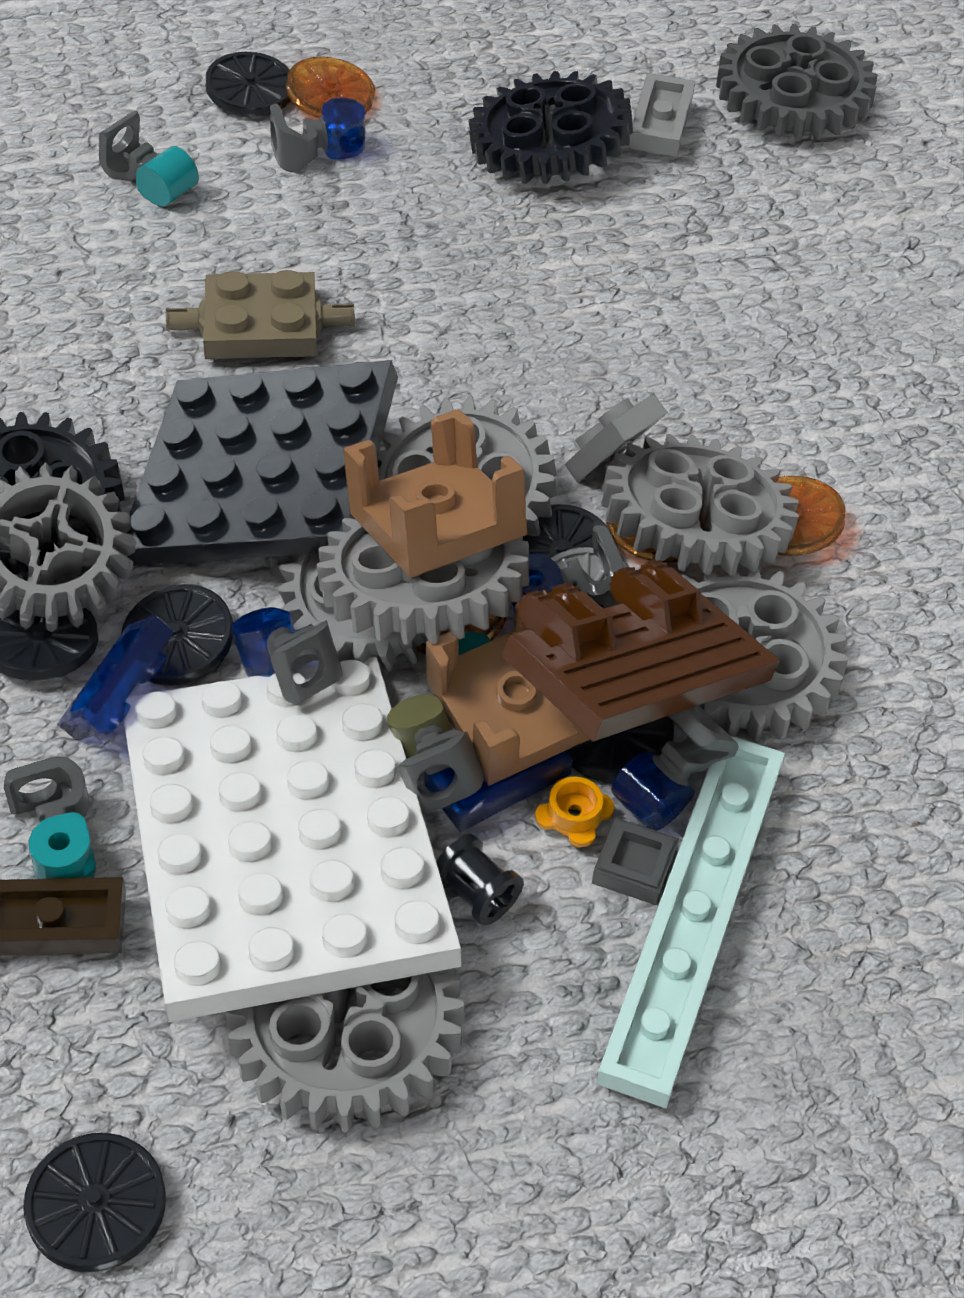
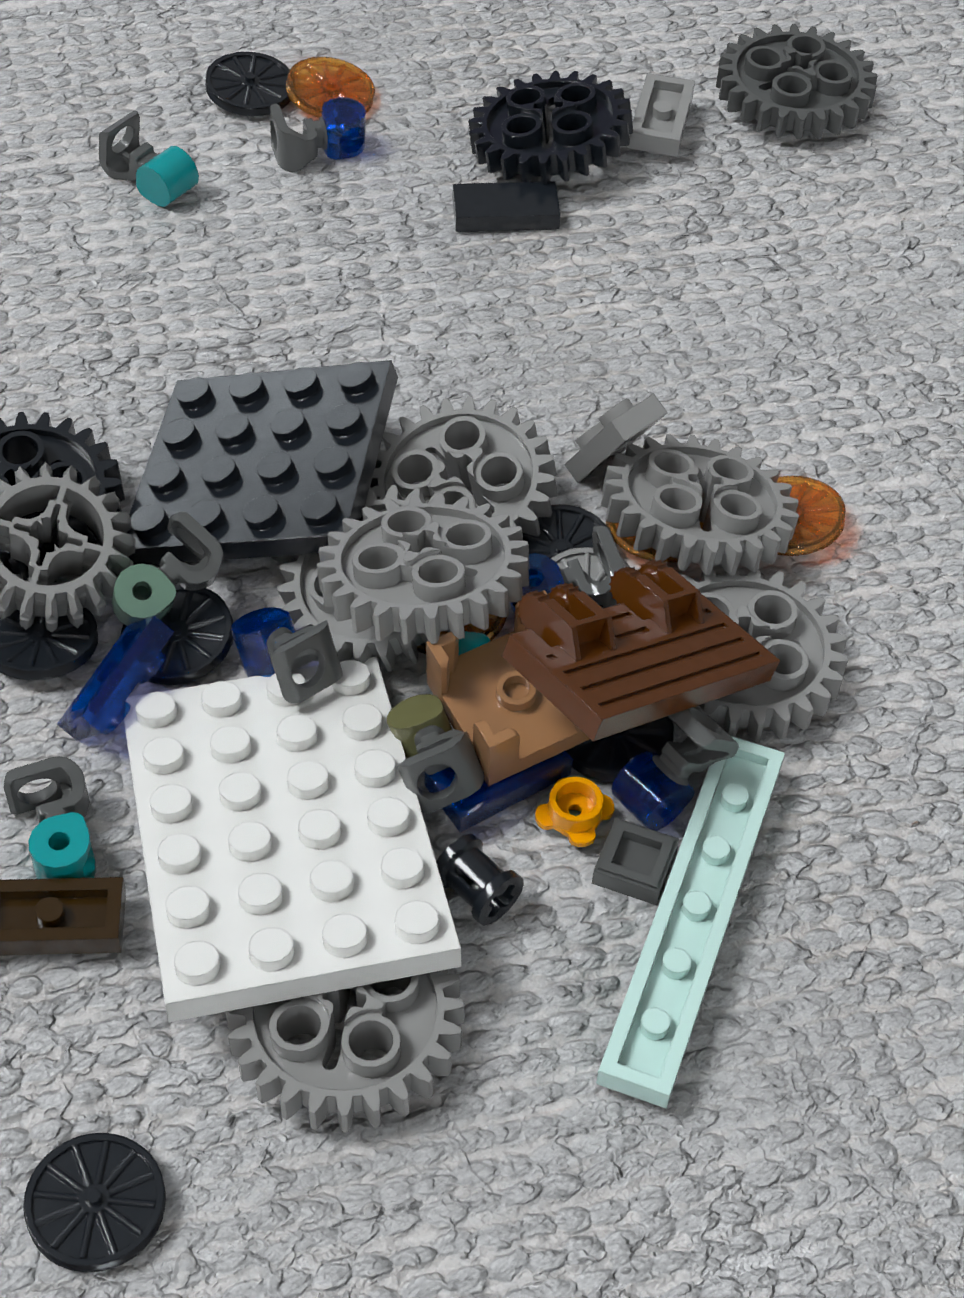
dark tan plate [165,270,355,359] -> none
medium nougat panel [343,409,527,578] -> none
none -> leg [111,512,223,629]
none -> black tile [452,181,560,232]

